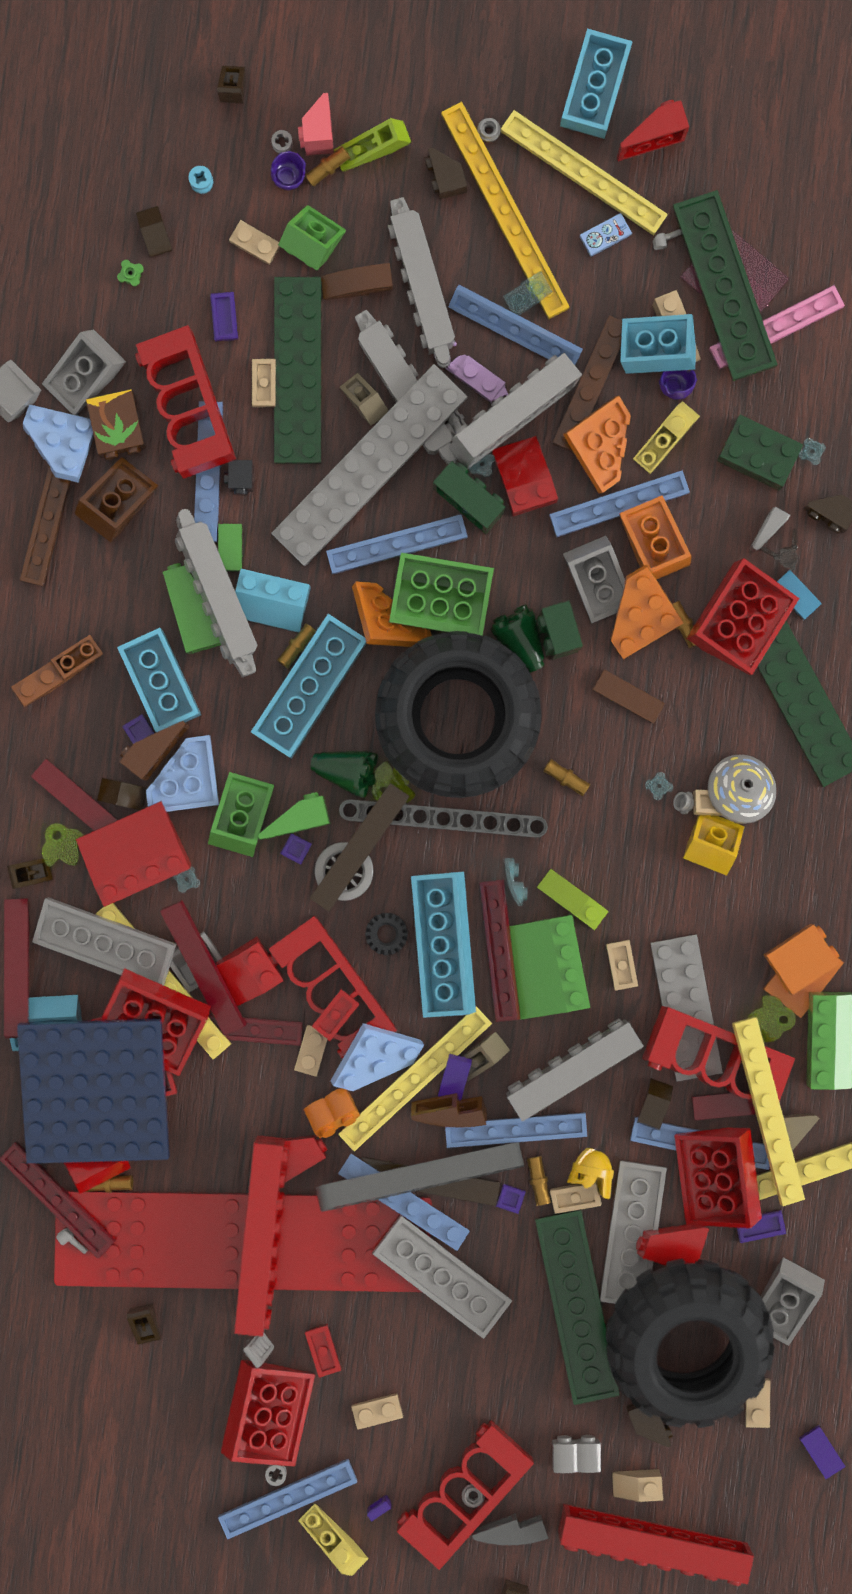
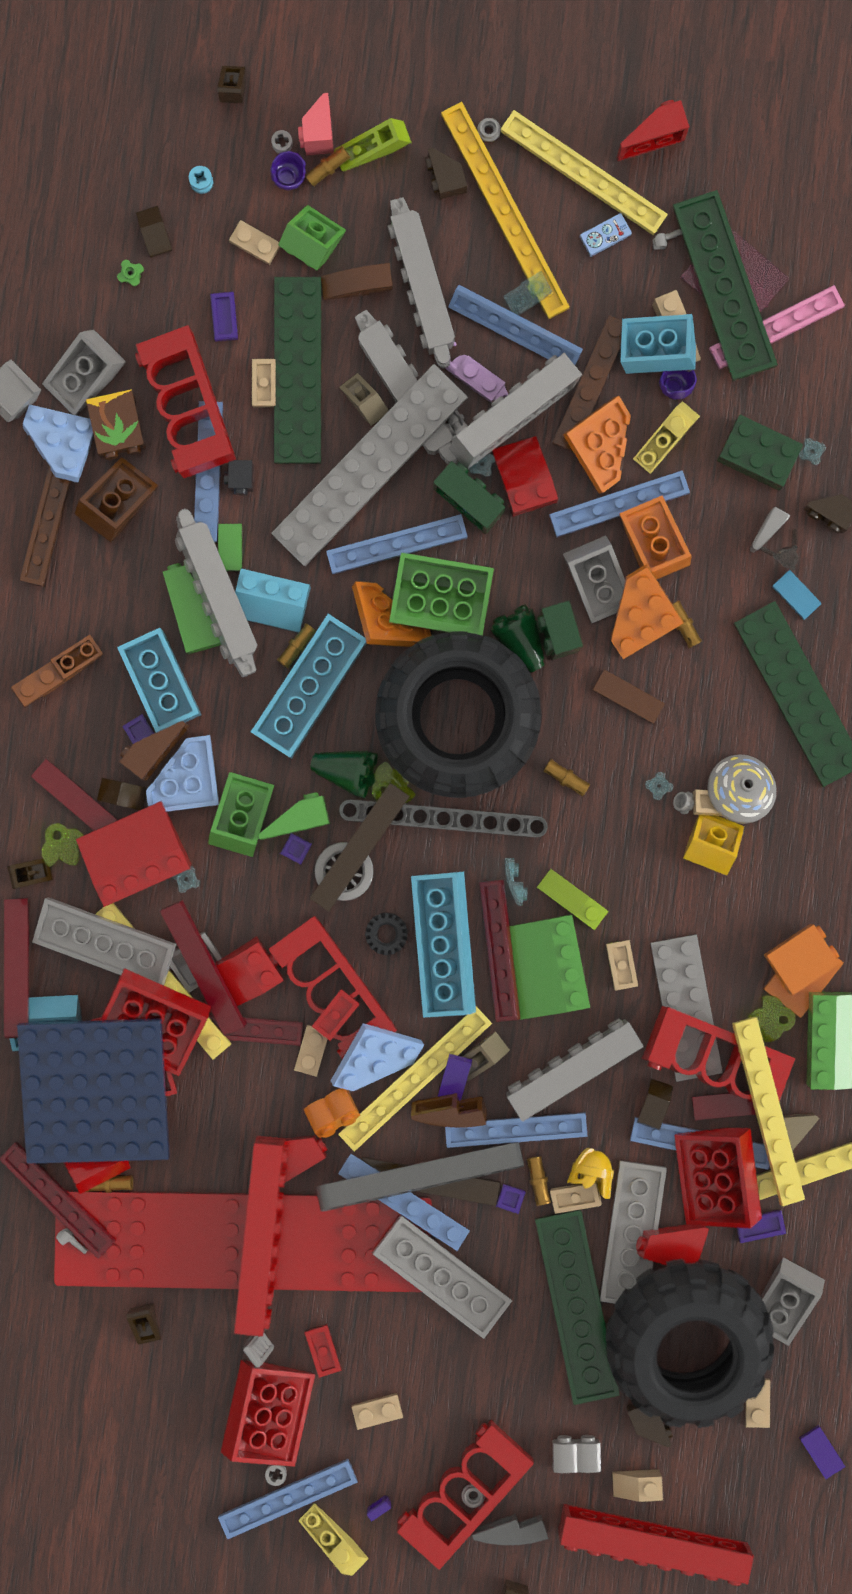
medium azure brick [560,28,632,139] -> none
red slope [686,558,800,675] -> none

